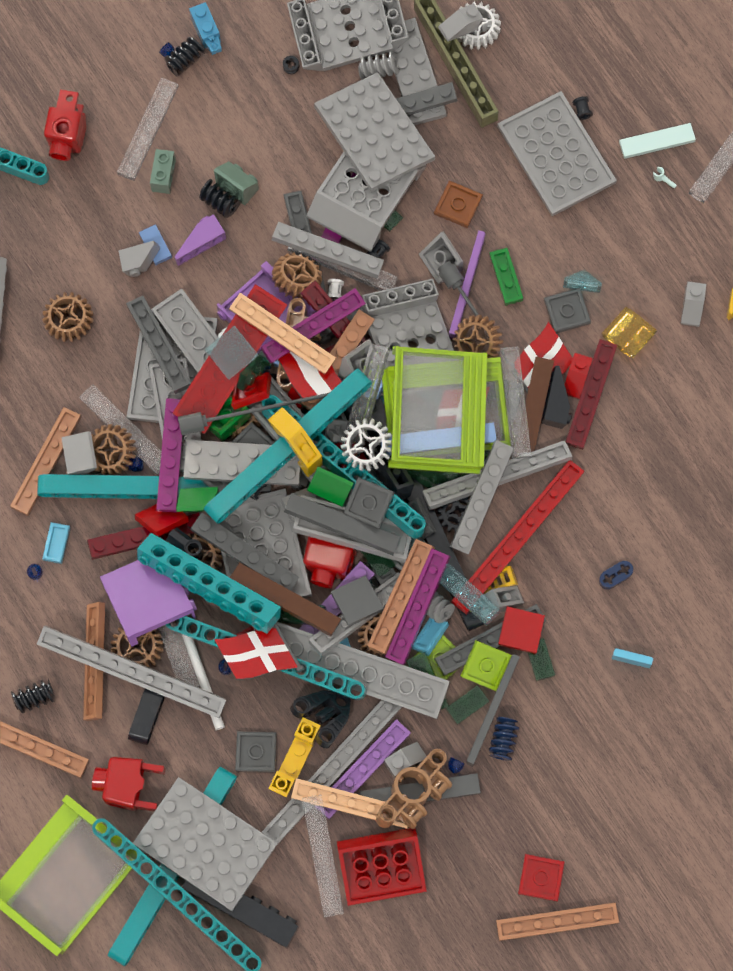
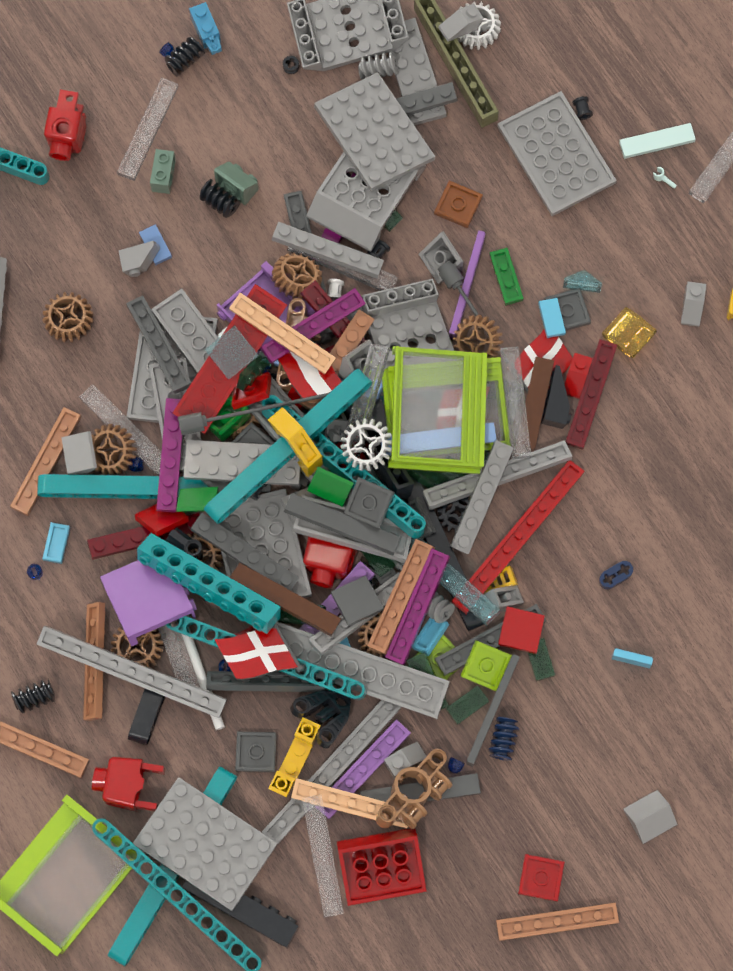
medium lavender slope [175,214,226,266] -> none
none -> dark grey plate [206,671,325,692]
none -> medium azure tile [538,298,566,338]
none -> light grey slope [623,790,678,844]

